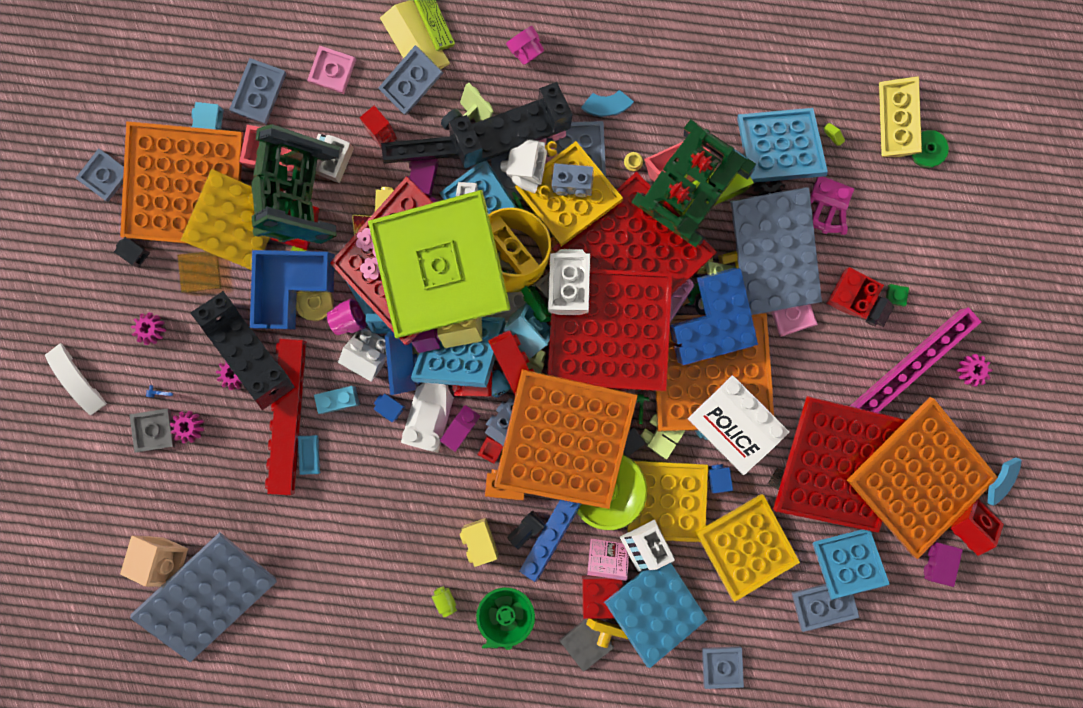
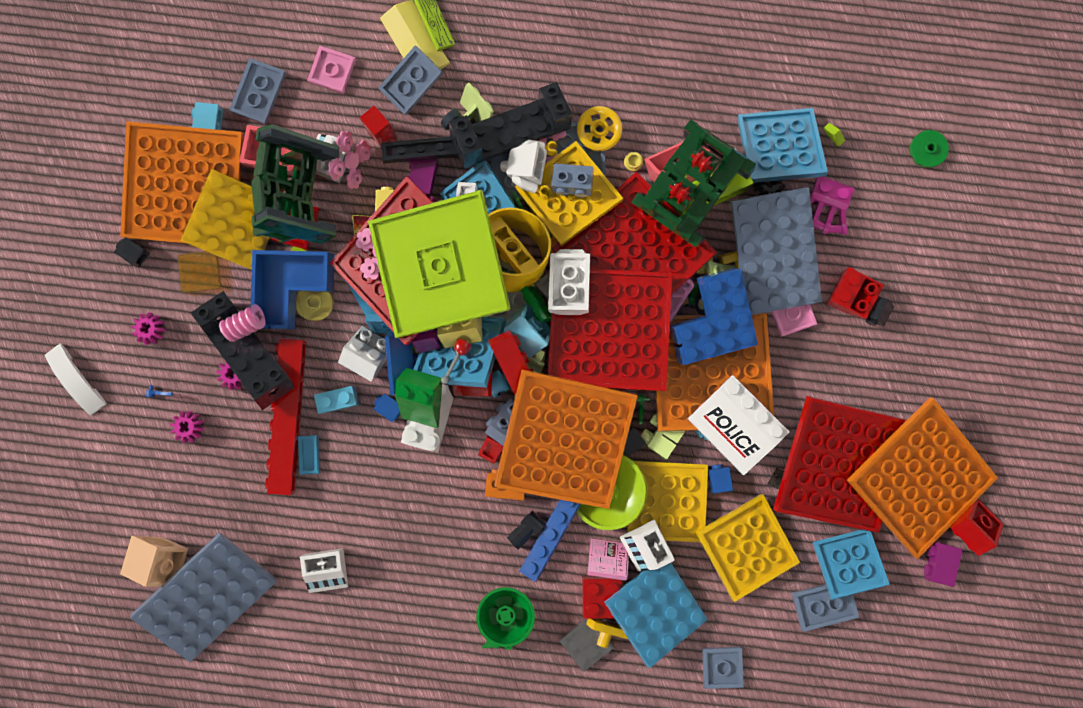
sand blue tile [76,148,124,202] -> none
flat silver tile [129,408,175,453] -> none
dark pink piece [327,298,366,335] -> none
lime brick [431,586,457,617] -> none
magenta slope [440,405,481,452] -> none
light yellow brick [460,518,498,567] -> none
dark pink piece [506,25,544,65] -> none
dark azure tile [581,90,634,117] -> none
dark pink brick [850,307,981,413] -> none
light yellow slope [879,76,922,157] -> none
green plate [886,284,909,307] -> none
dark pink gear [956,354,993,387] -> none
dark azure tile [987,457,1022,506] -> none
none -> bright pink piece [219,304,265,342]
none -> white slope [300,548,348,593]
none -> bright pink plant [328,131,371,189]
none -> green slope [395,368,442,429]
none -> hinge [441,339,471,384]
none -> yellow plate [577,106,622,151]

